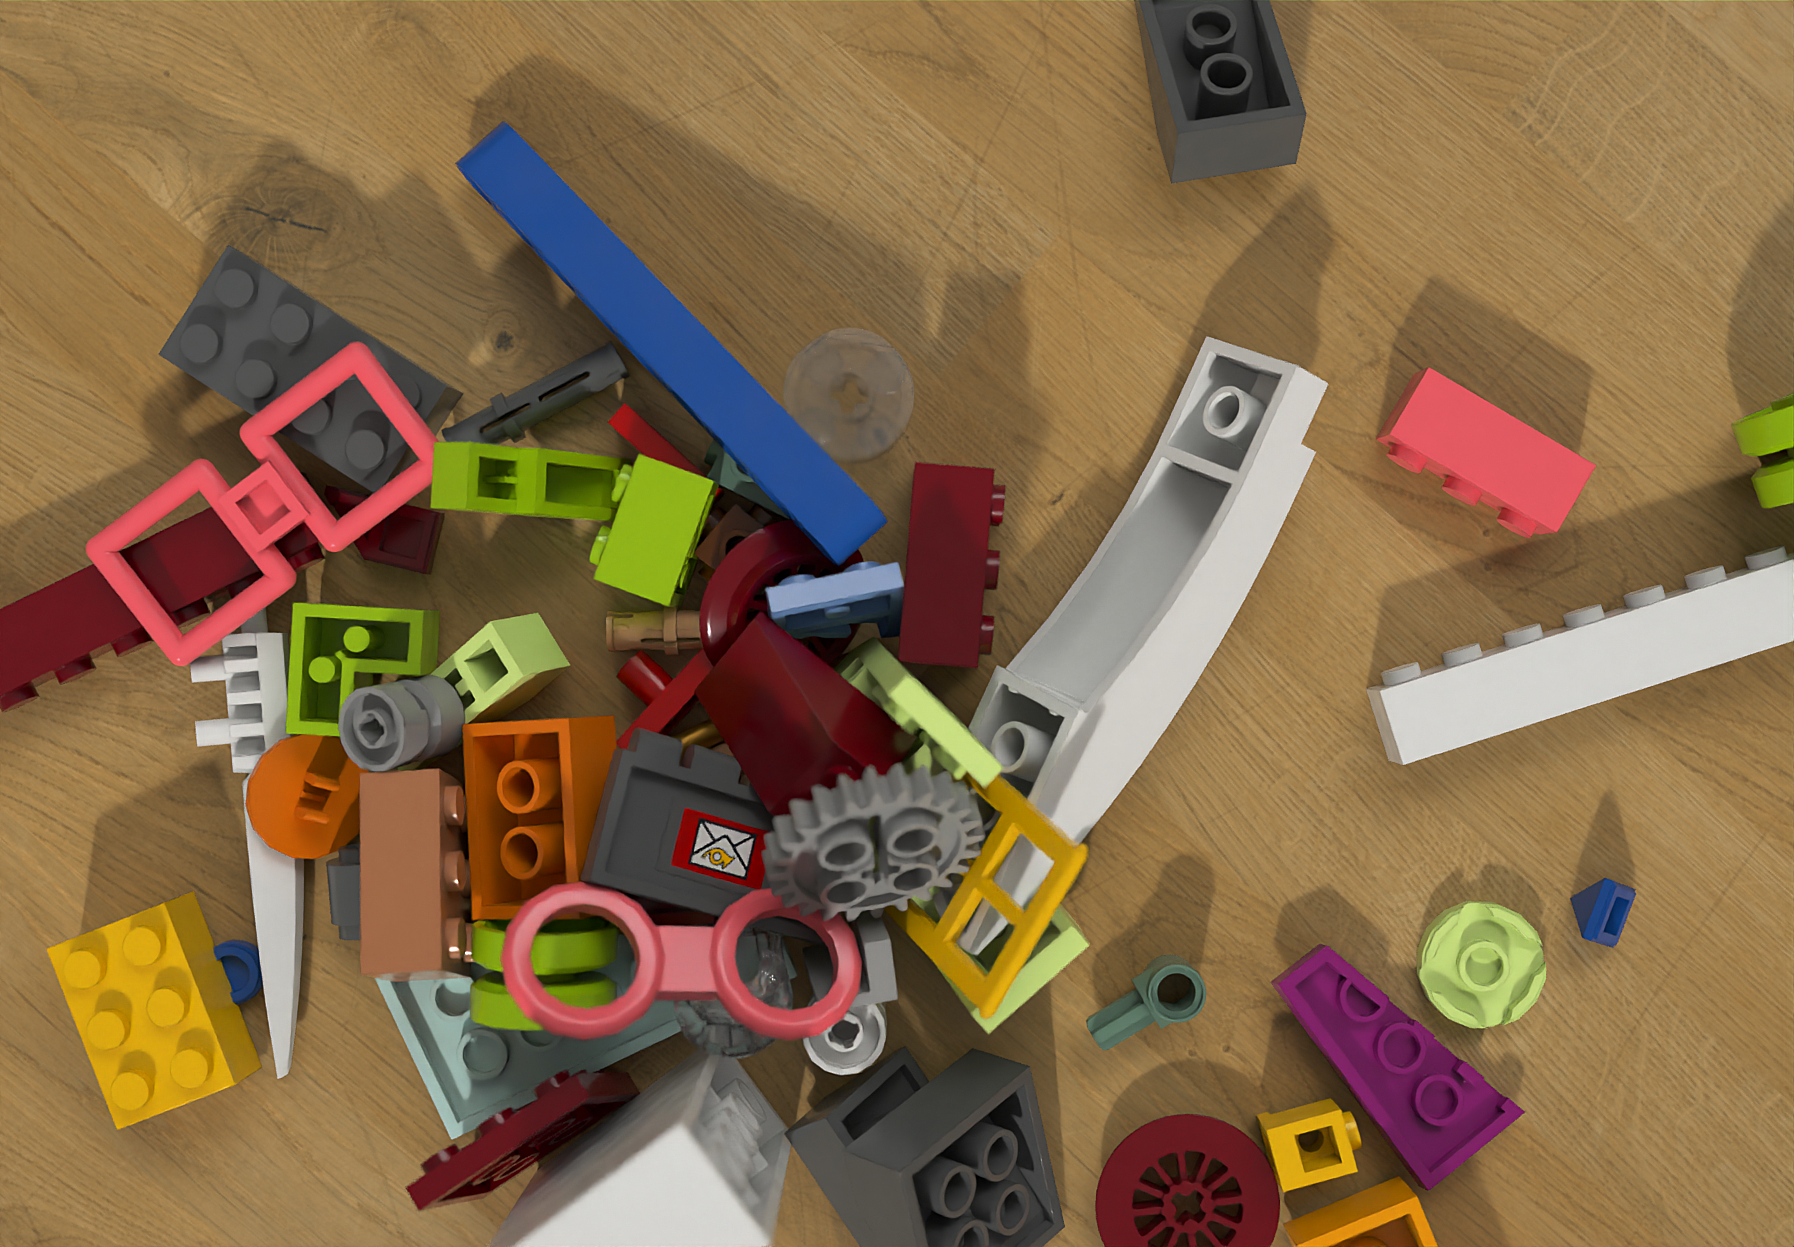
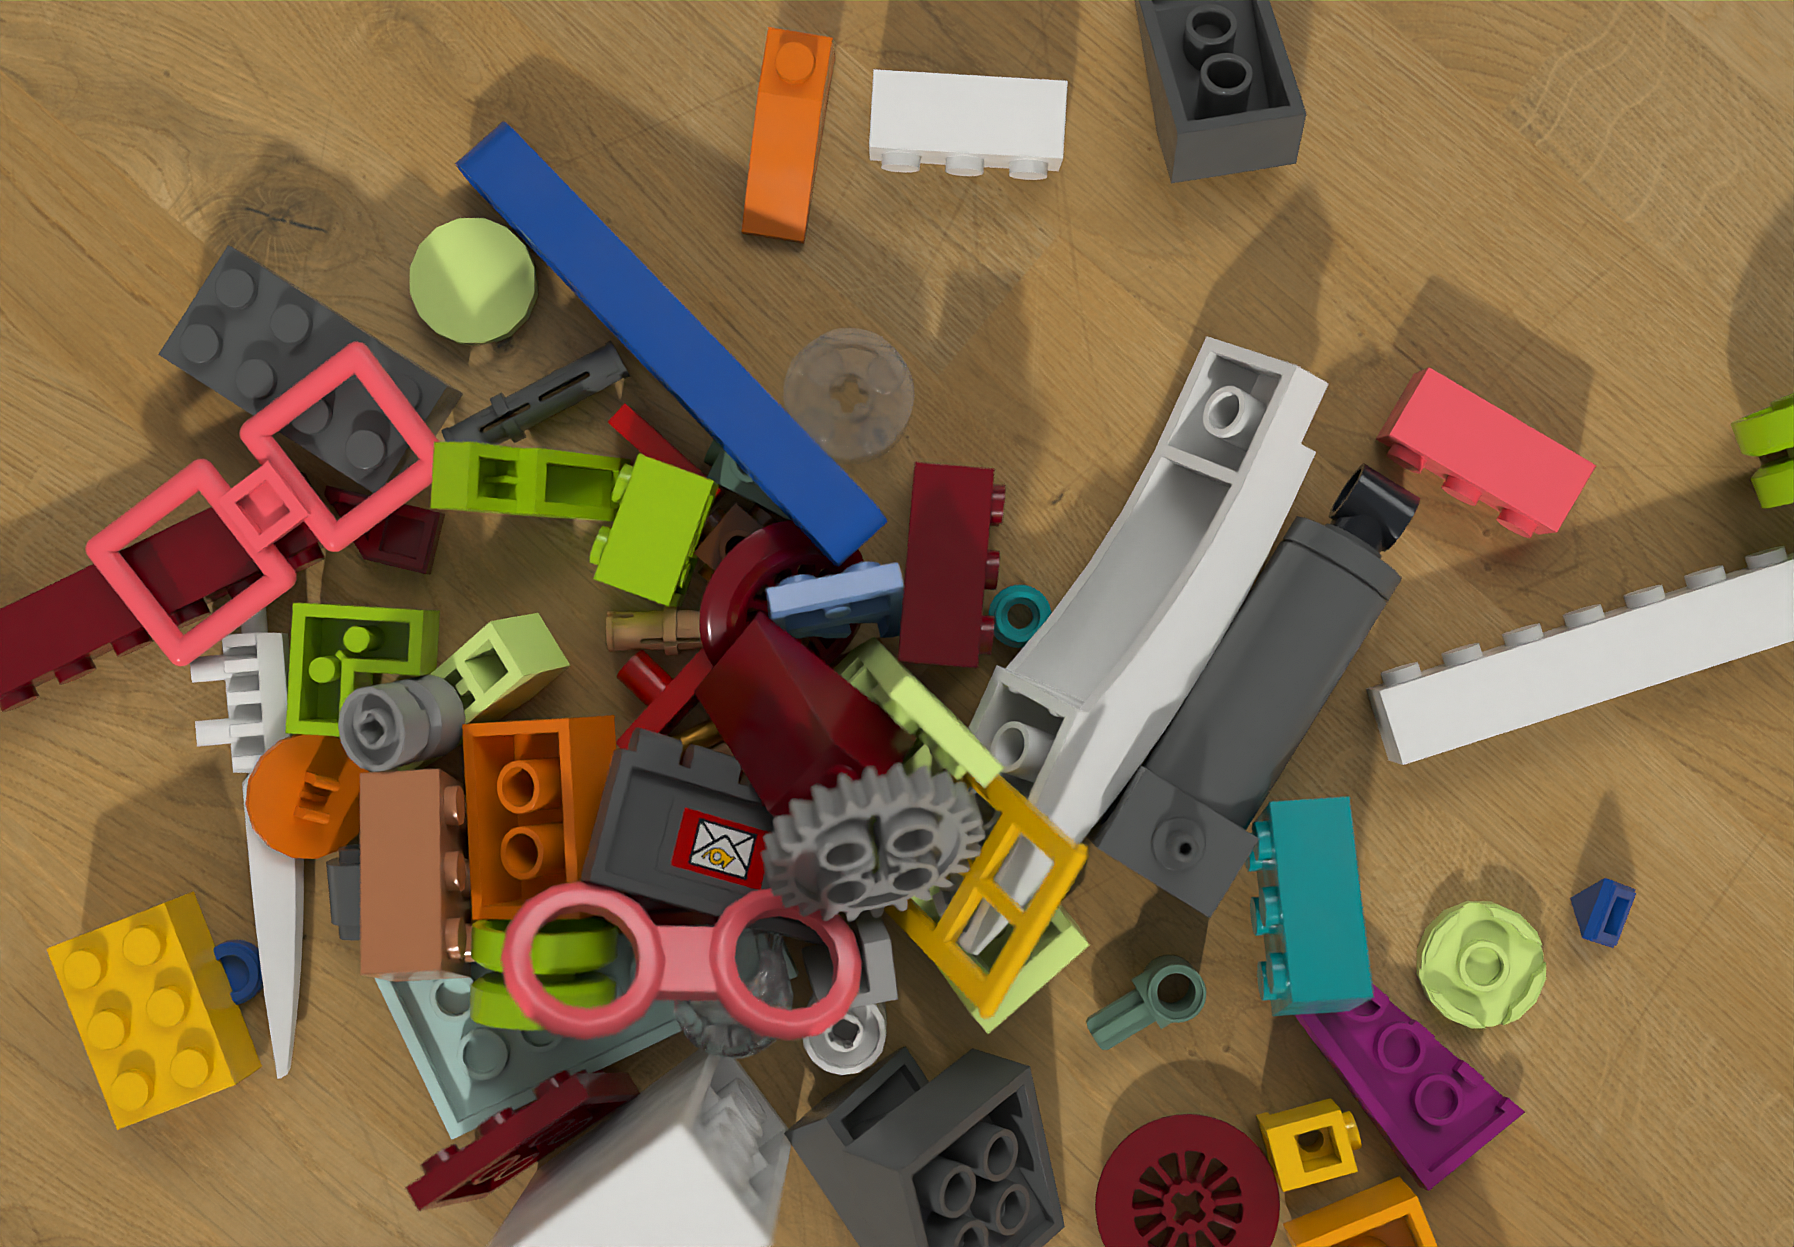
none -> yellowish green tile [410,218,538,346]
none -> orange slope [741,27,835,244]
none -> white brick [869,69,1068,180]
none -> teal plate [988,585,1052,648]
none -> dark grey piece [1086,463,1420,918]
none -> teal brick [1245,797,1374,1016]

